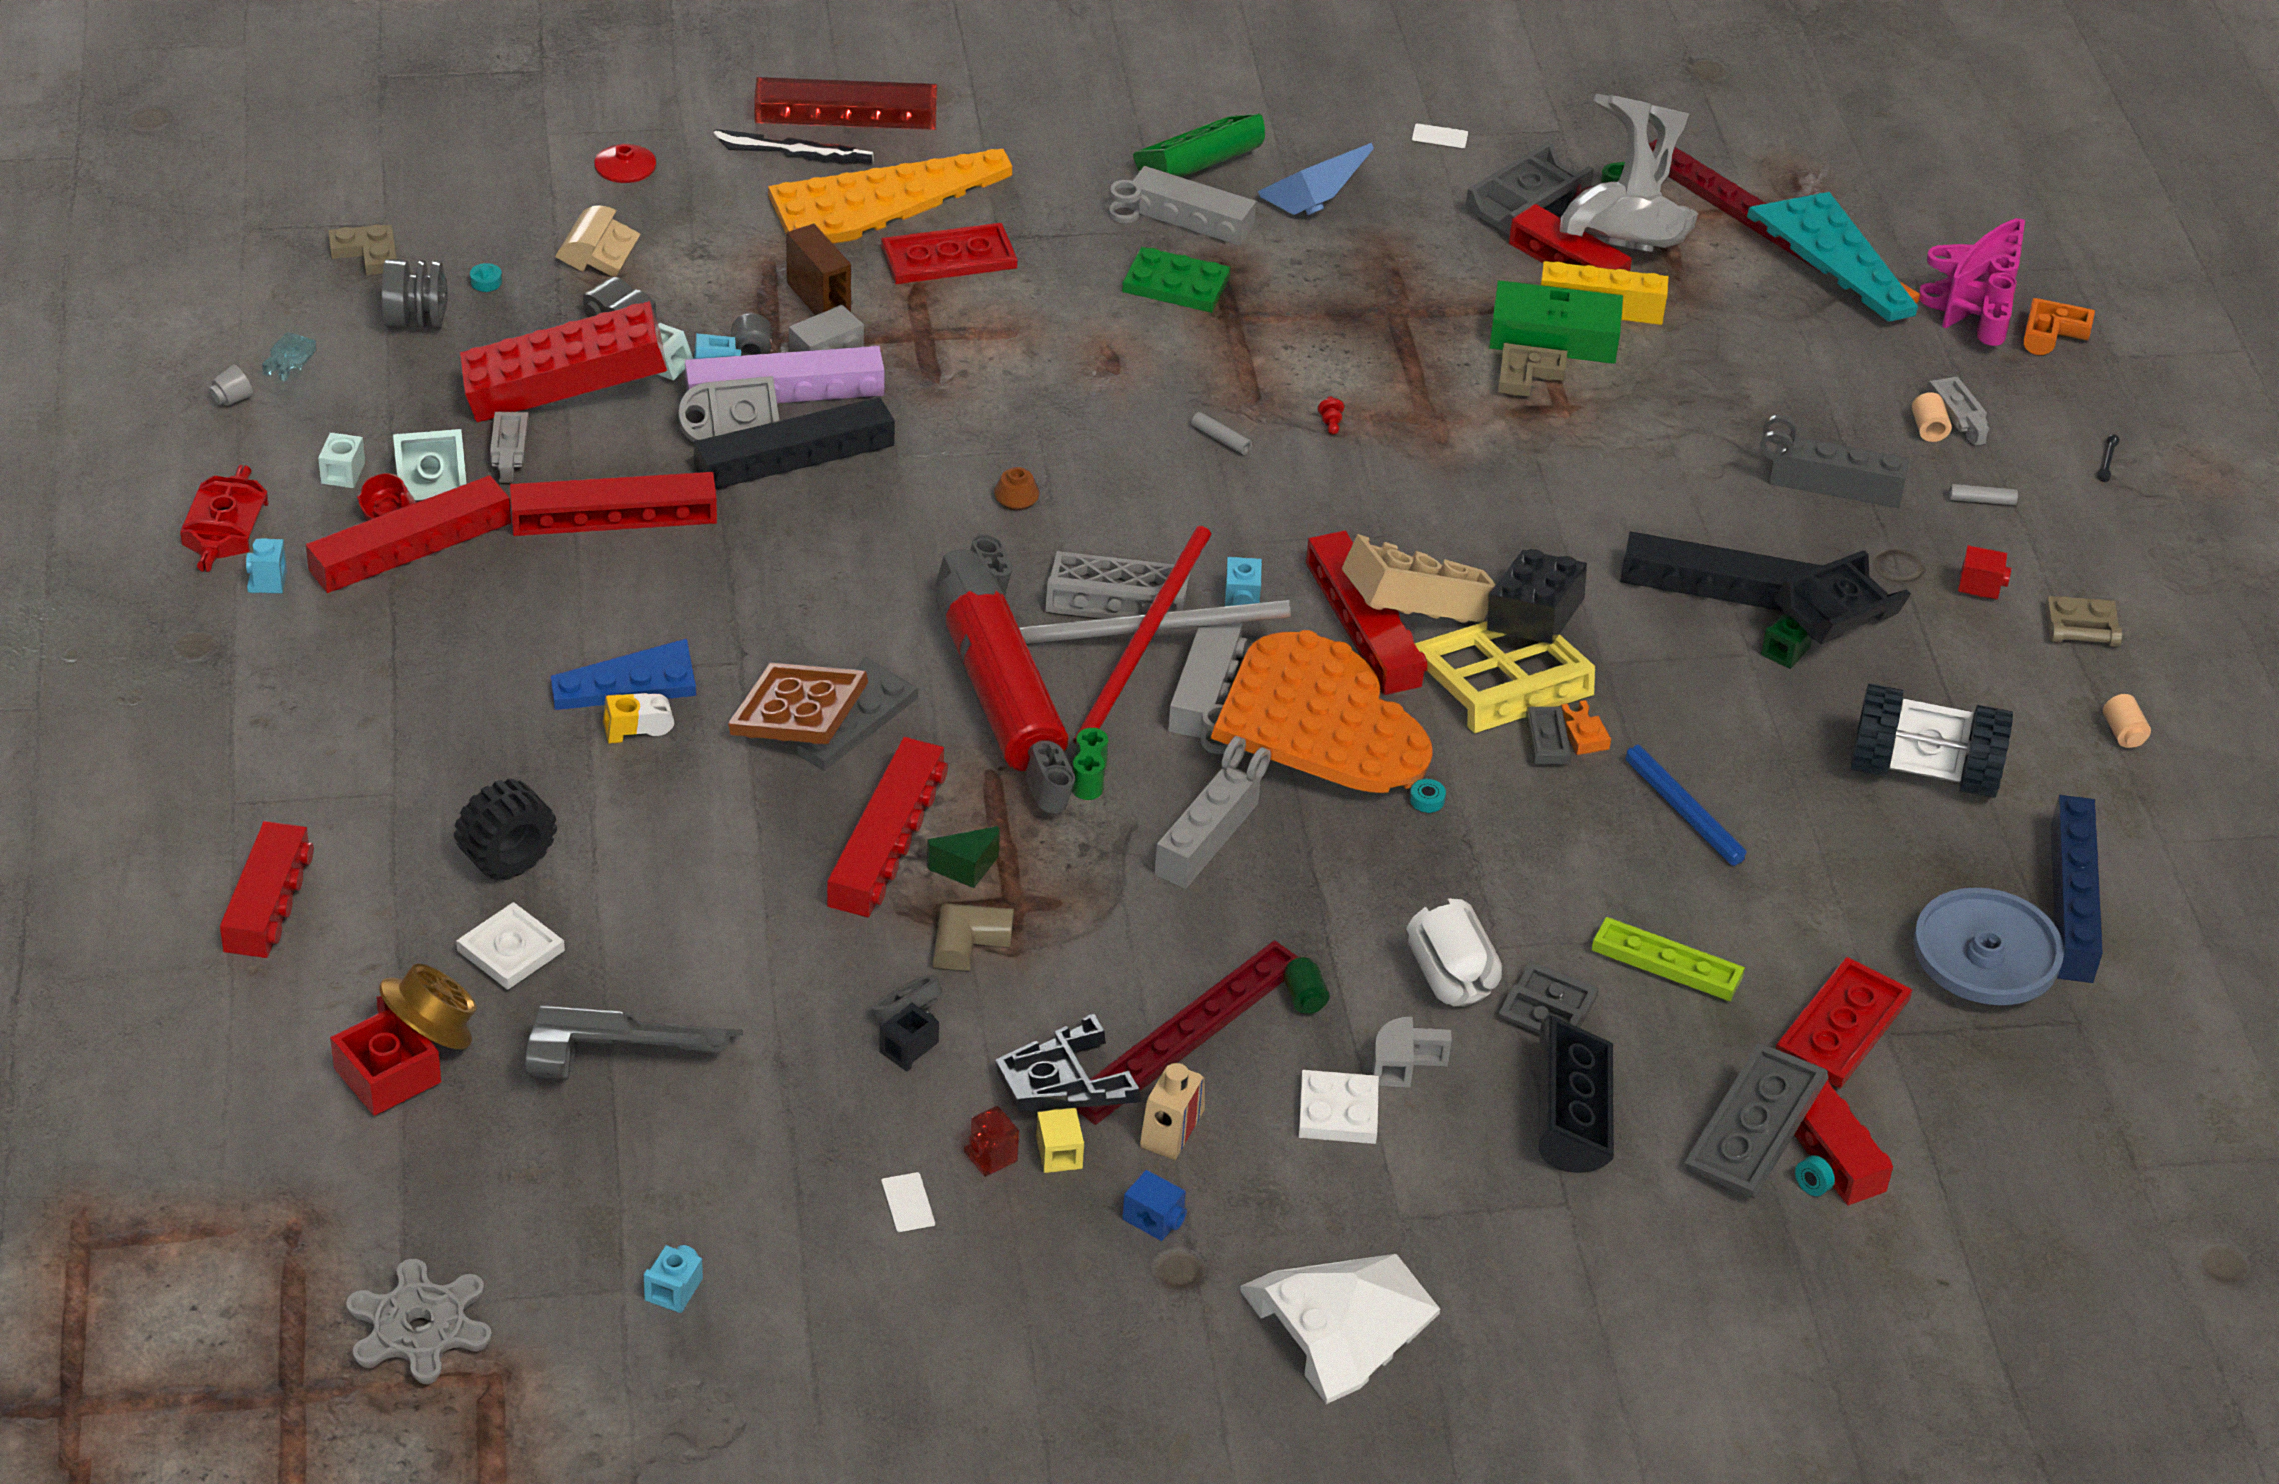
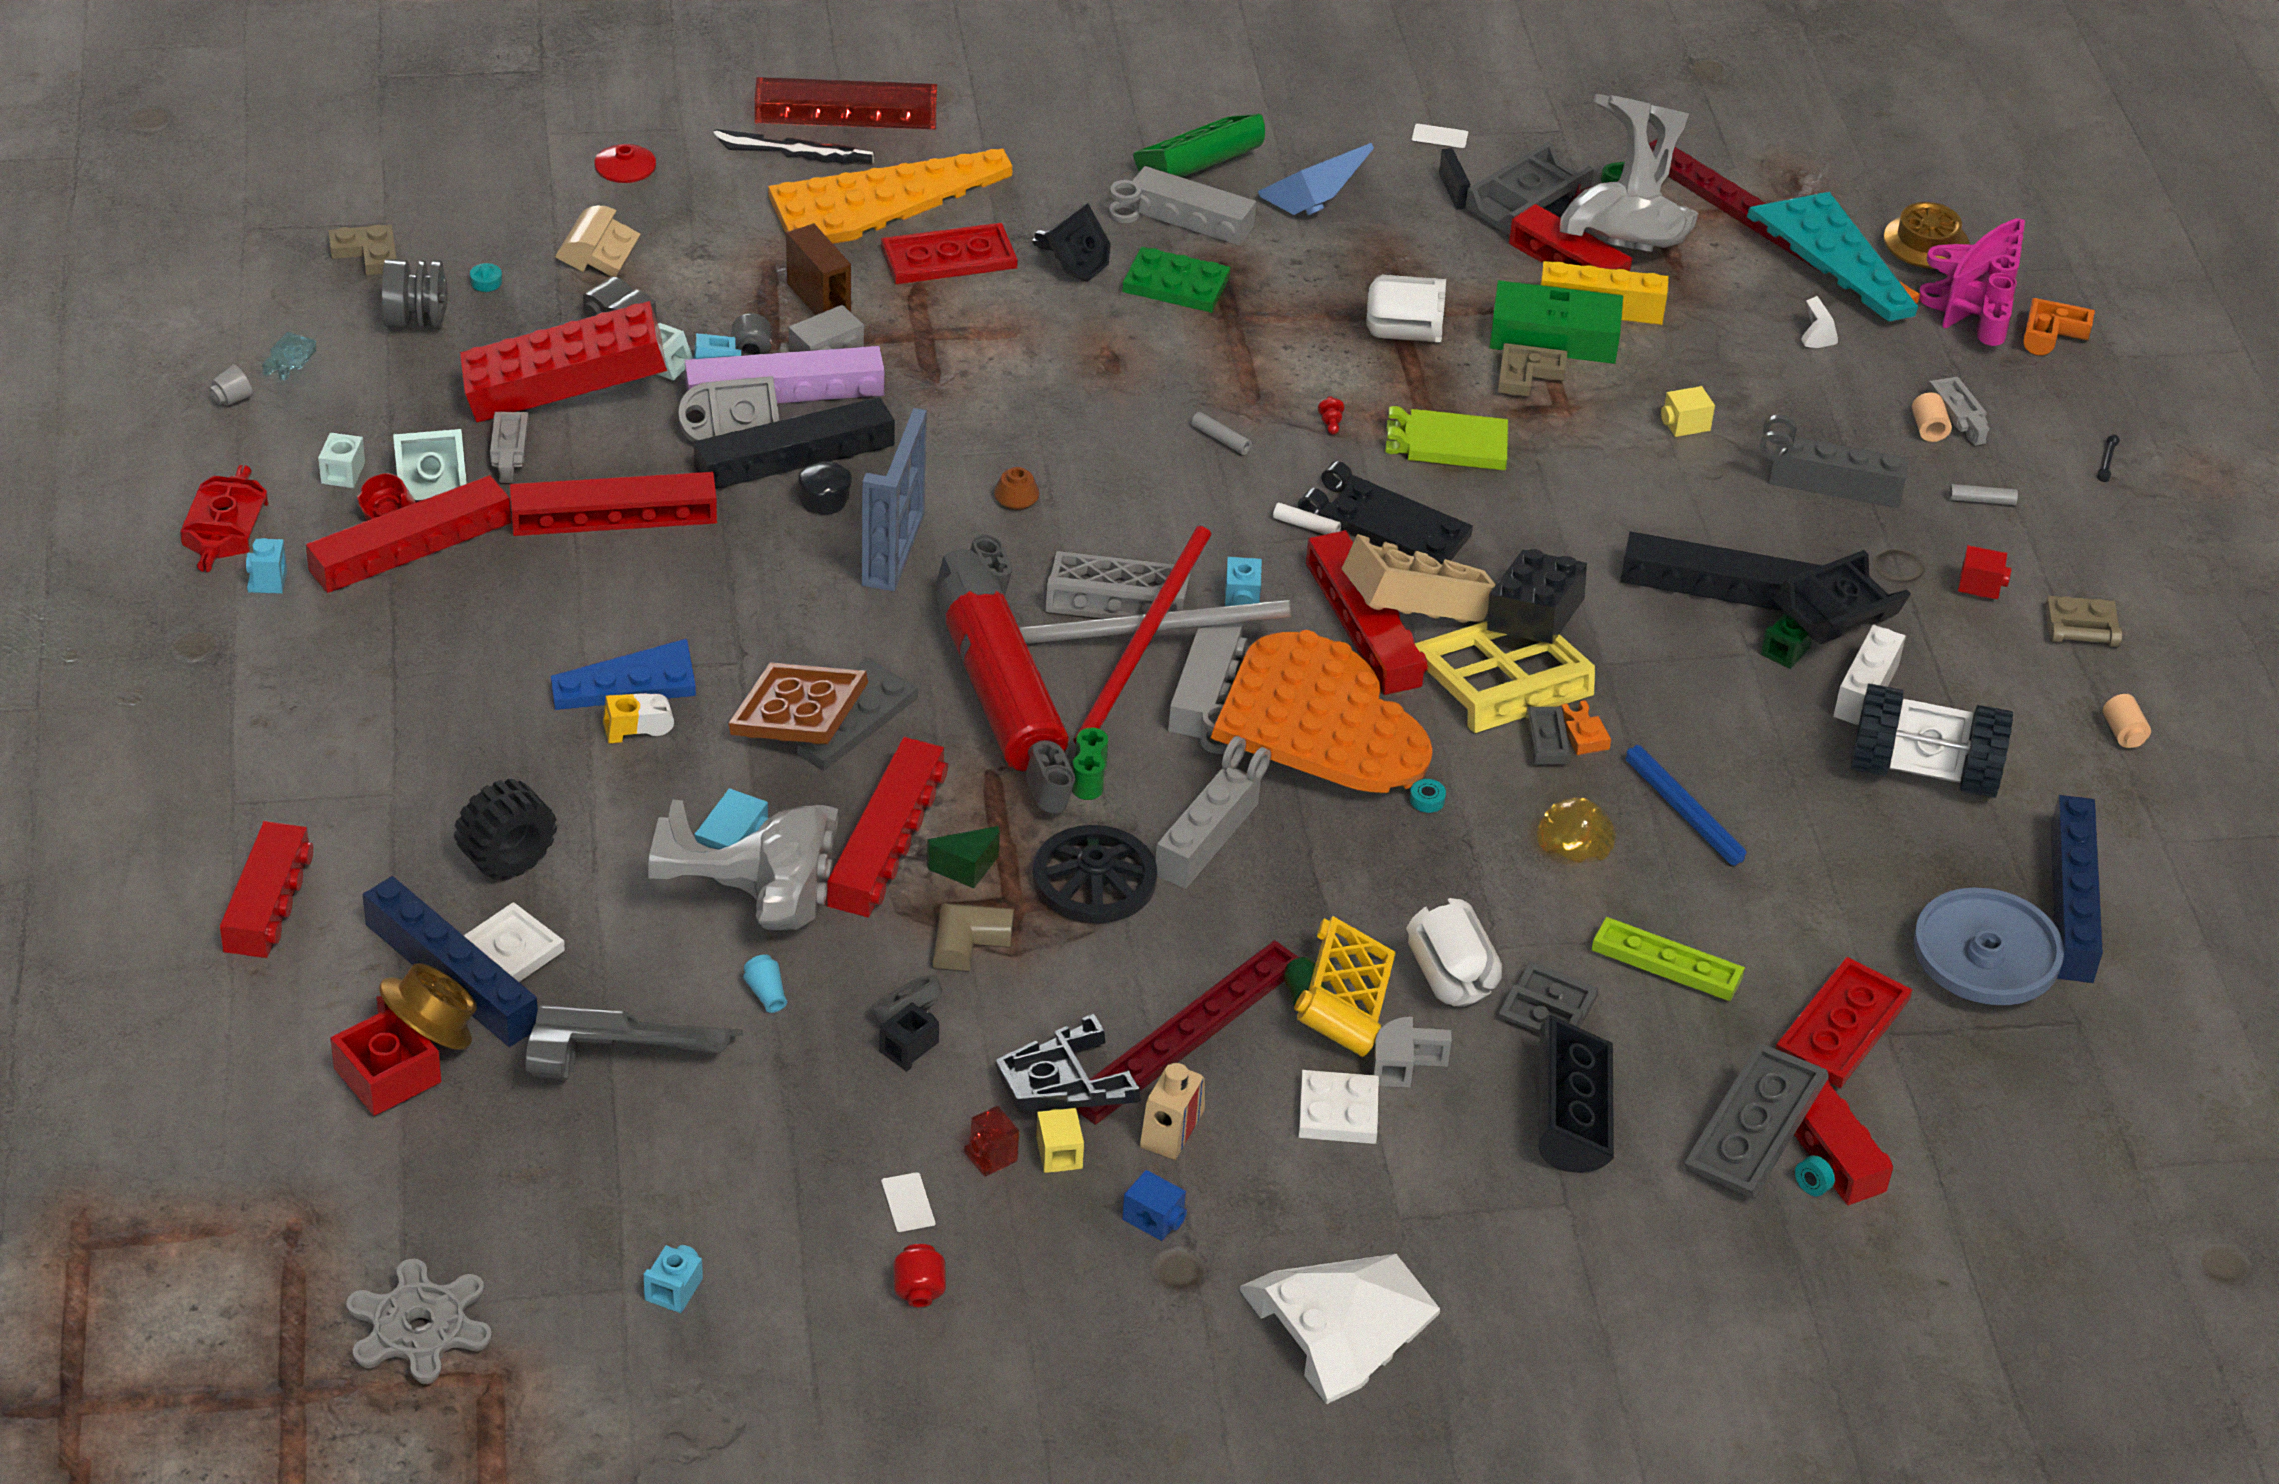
none -> dark blue brick [362,876,538,1048]
none -> light grey animal [648,799,839,930]
none -> medium azure brick [694,788,768,850]
none -> medium azure cone [743,955,787,1013]
none -> black hair [799,460,852,515]
none -> sand blue window [862,408,927,591]
none -> red head [893,1244,946,1307]
none -> black piece [1032,203,1111,281]
none -> black wheel [1033,825,1157,923]
none -> white piece [1273,502,1341,535]
none -> yellow piece [1294,916,1396,1057]
none -> black hinge [1298,461,1473,565]
none -> white cylinder [1366,275,1446,342]
none -> lime tile [1385,406,1508,470]
none -> black tile [1439,148,1471,210]
none -> clear yellow piece [1537,797,1616,863]
none -> light yellow brick [1661,386,1715,437]
none -> white tile [1801,296,1838,348]
none -> white brick [1833,625,1906,725]
none -> pearl gold wheel [1884,202,1970,269]

